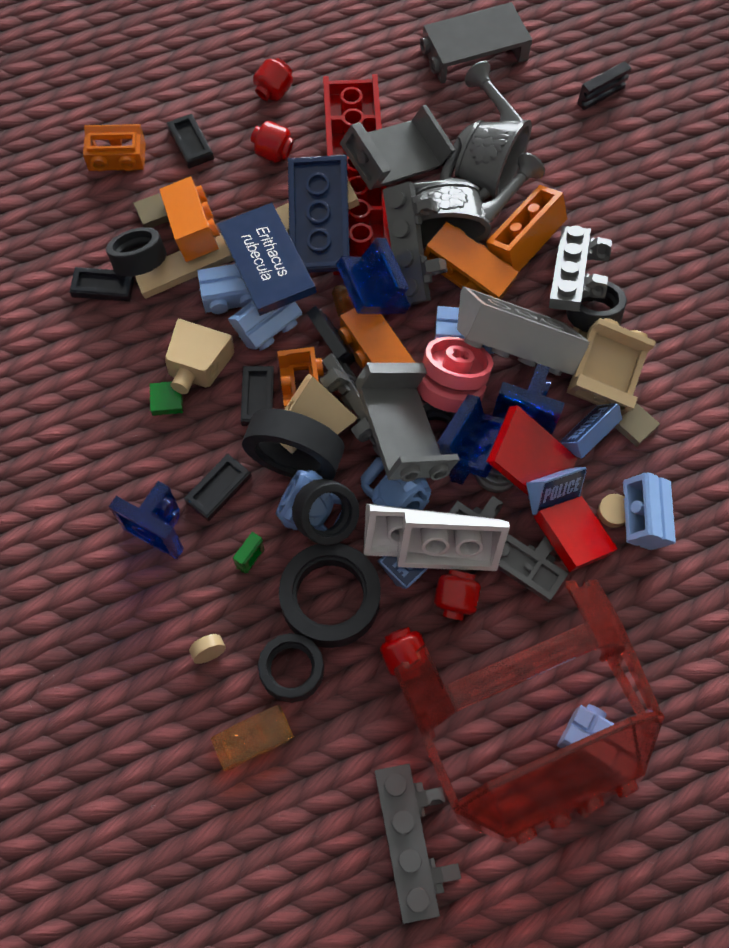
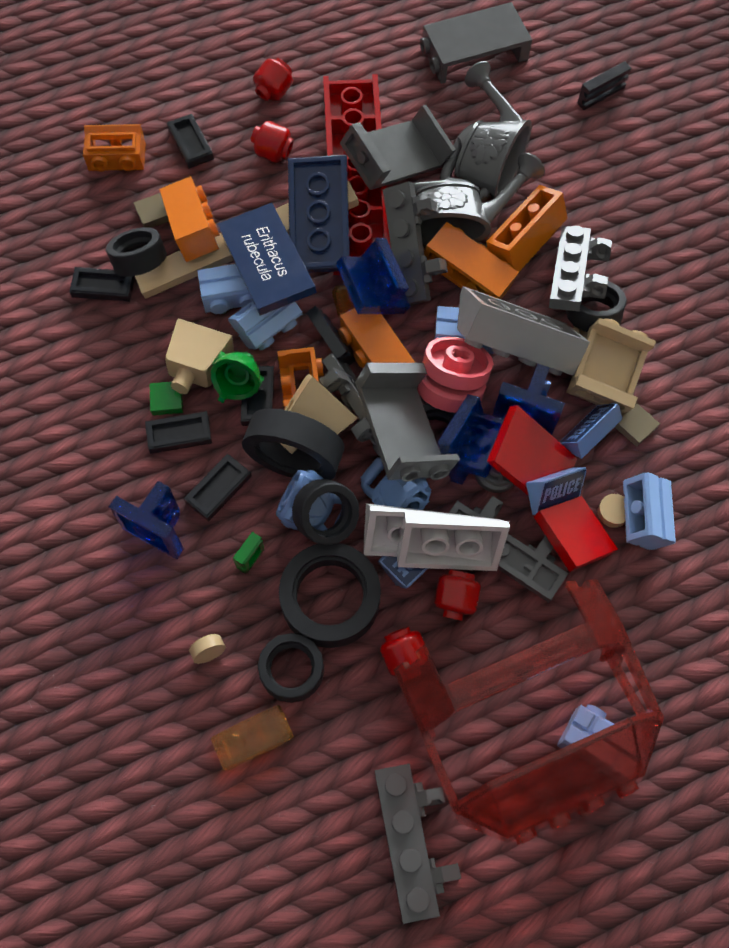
none -> black tile [145,411,212,454]
none -> green helmet [211,351,264,403]

